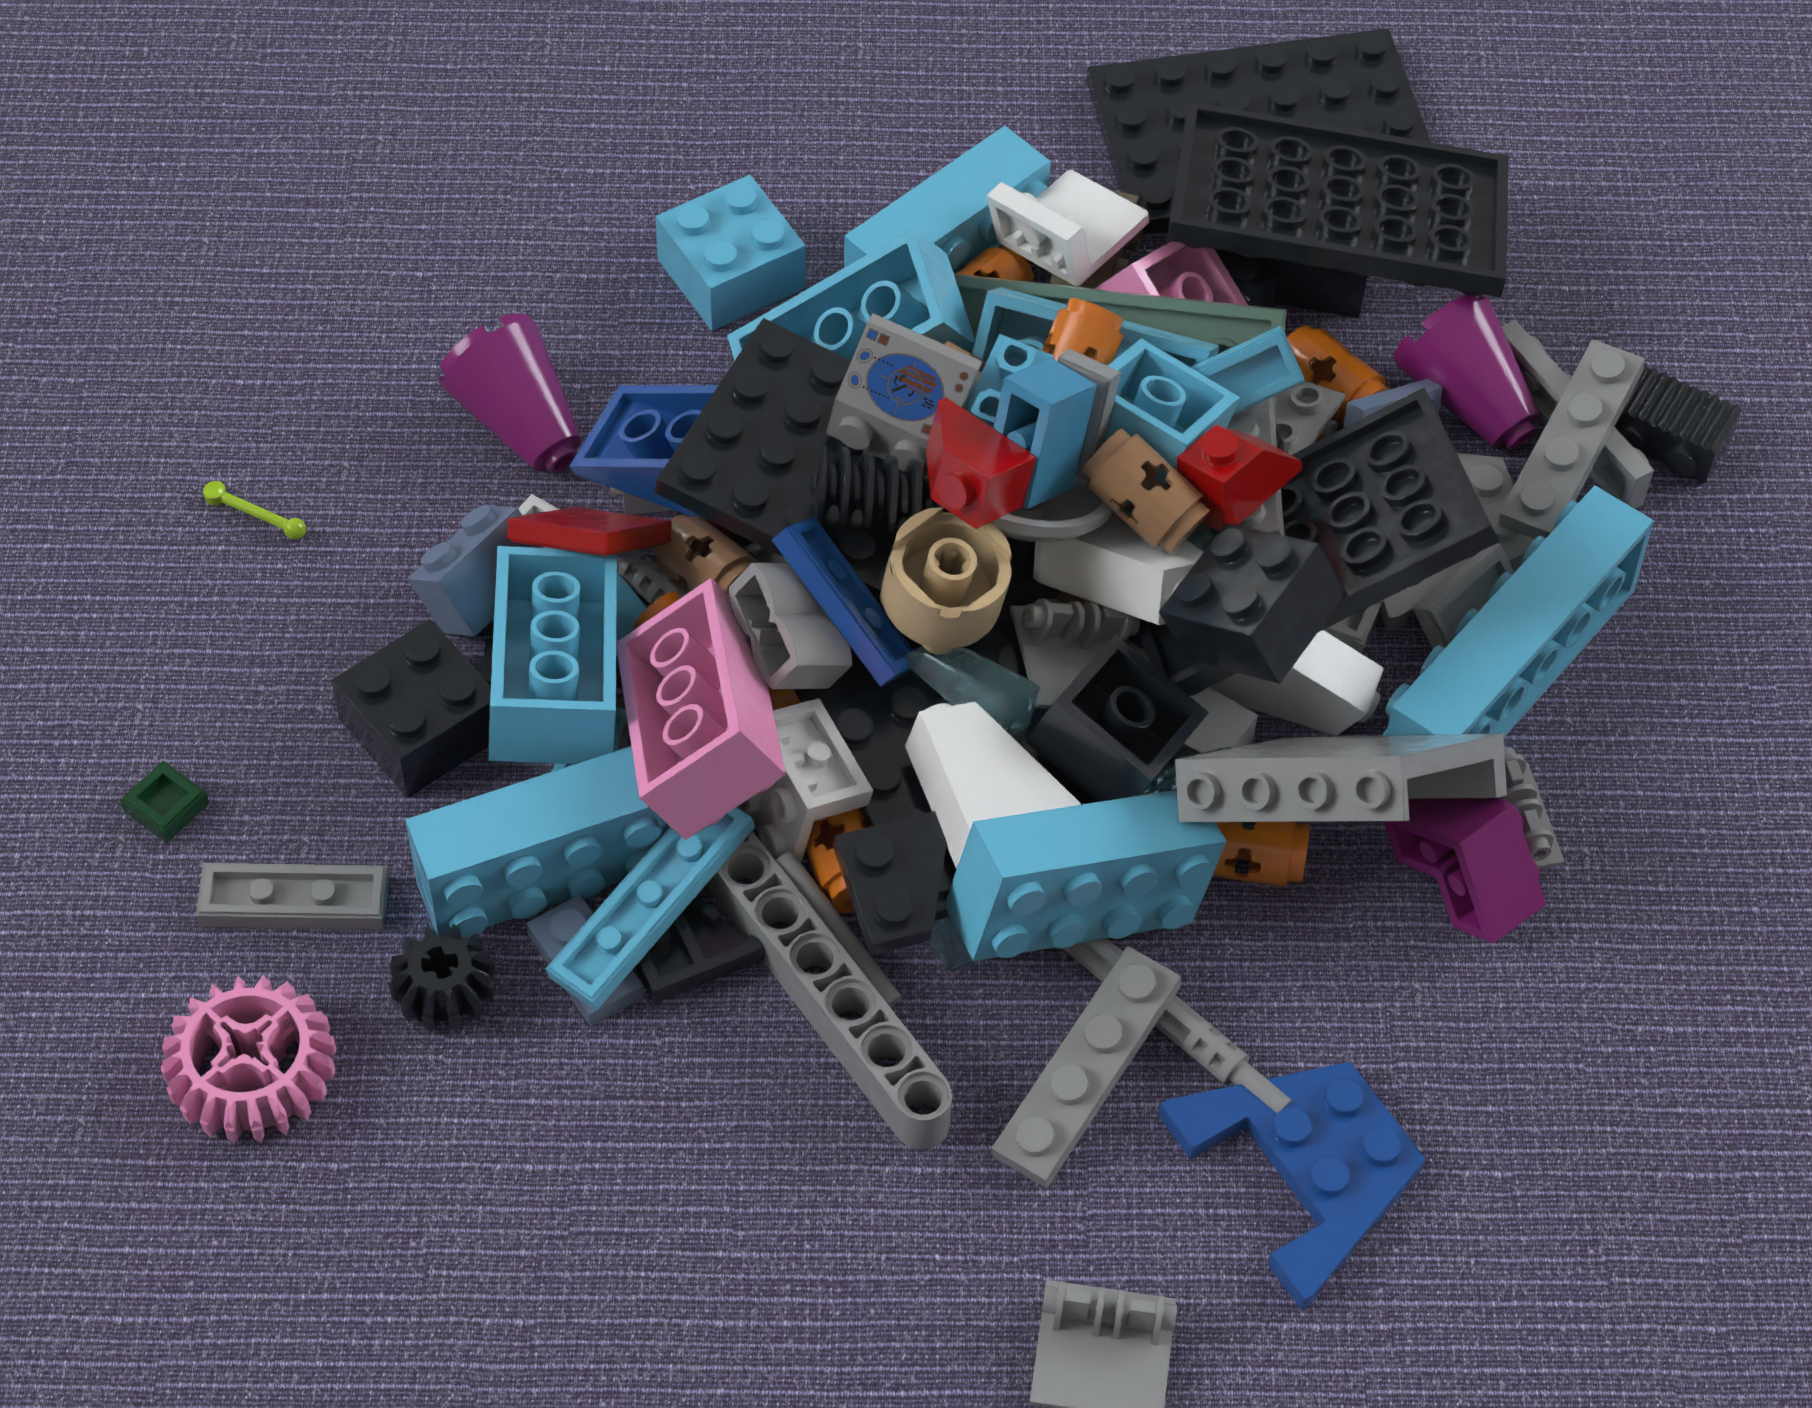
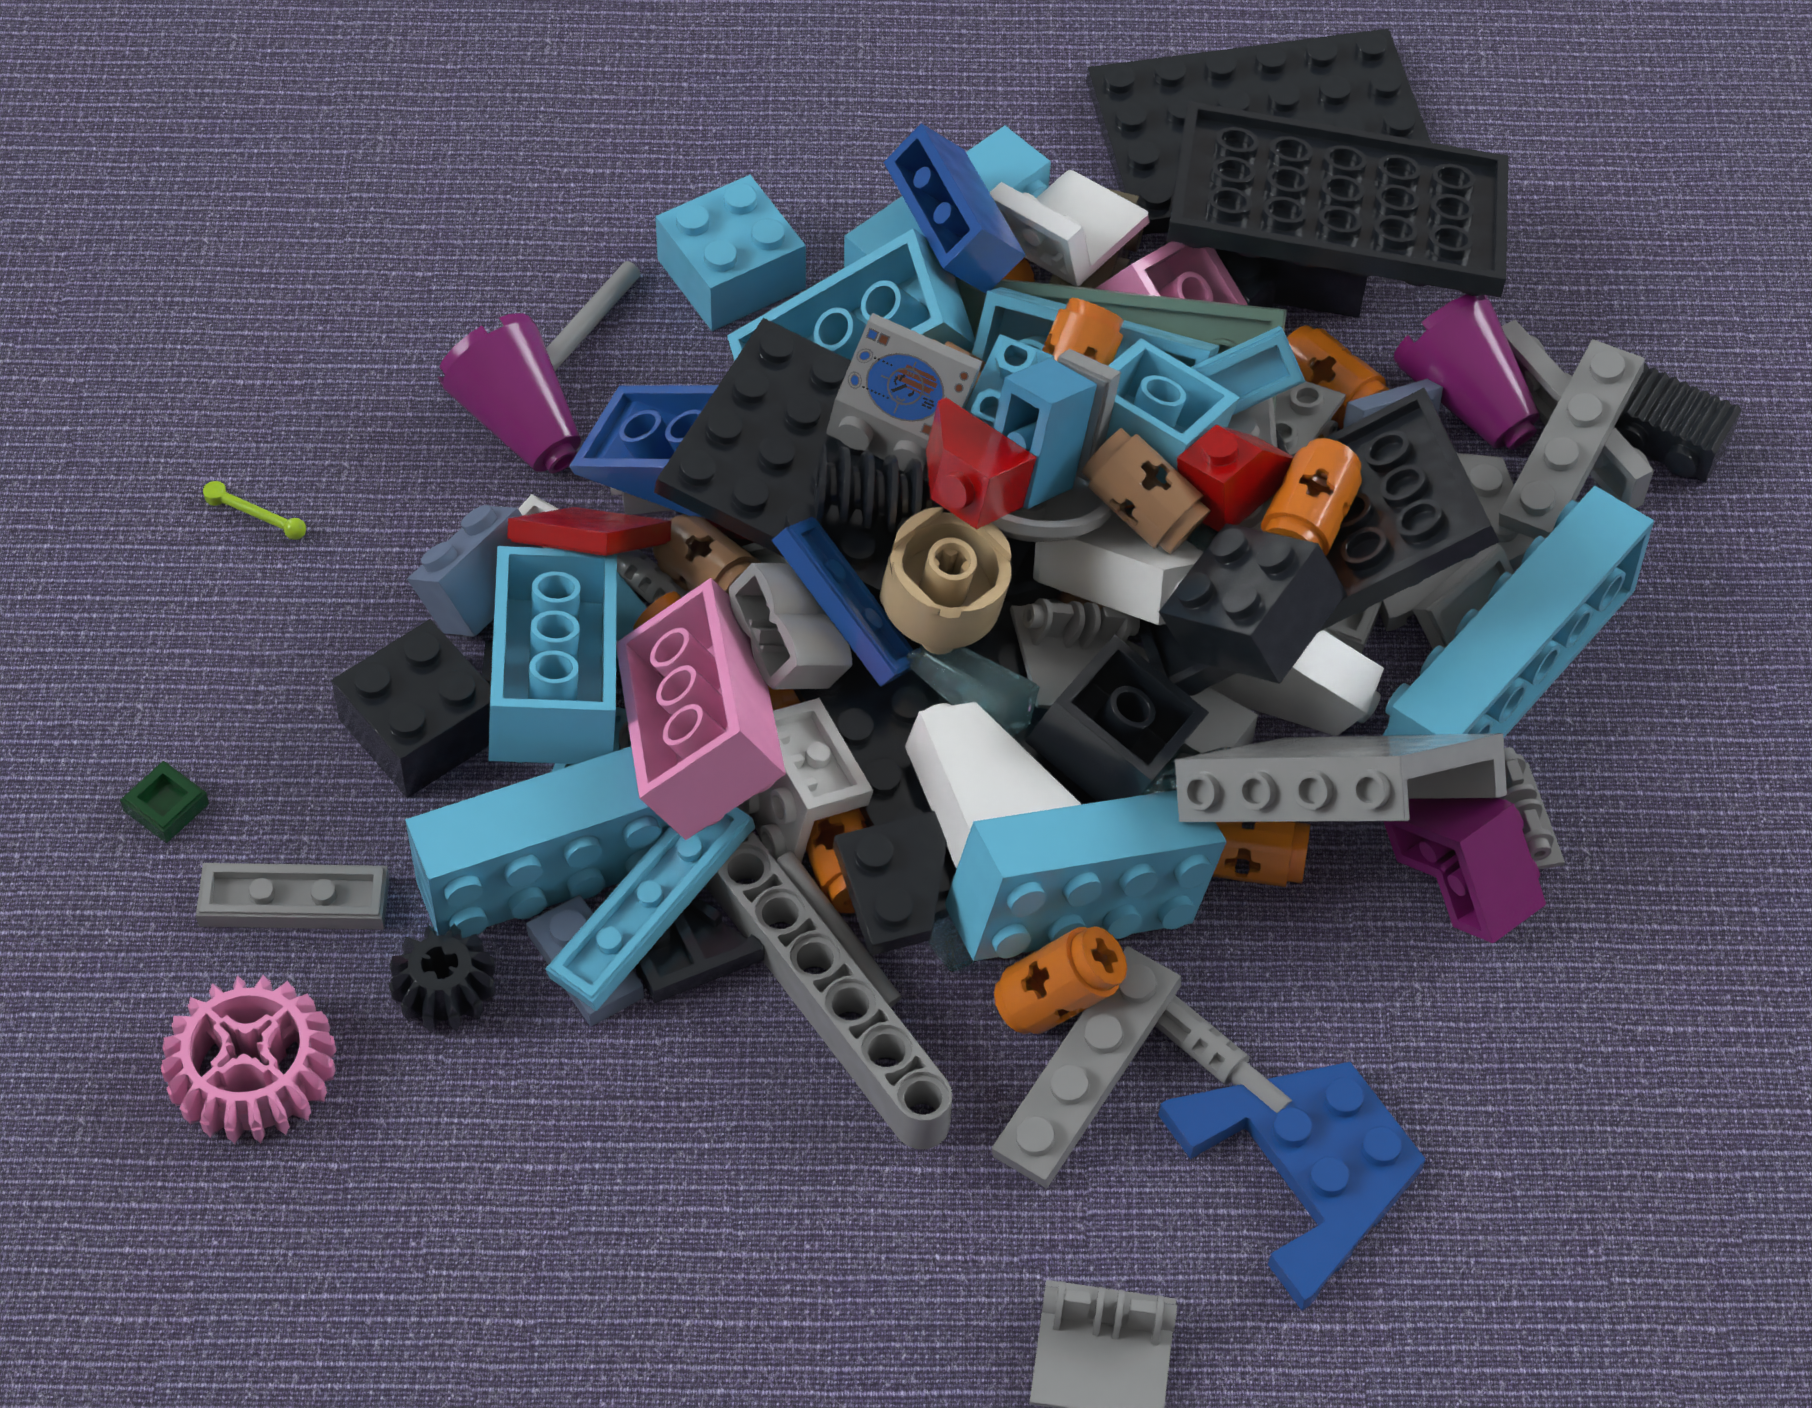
none -> light grey bar [546,261,641,371]
none -> blue brick [883,123,1026,294]
none -> orange piece [994,926,1127,1034]
none -> orange piece [1261,438,1362,556]

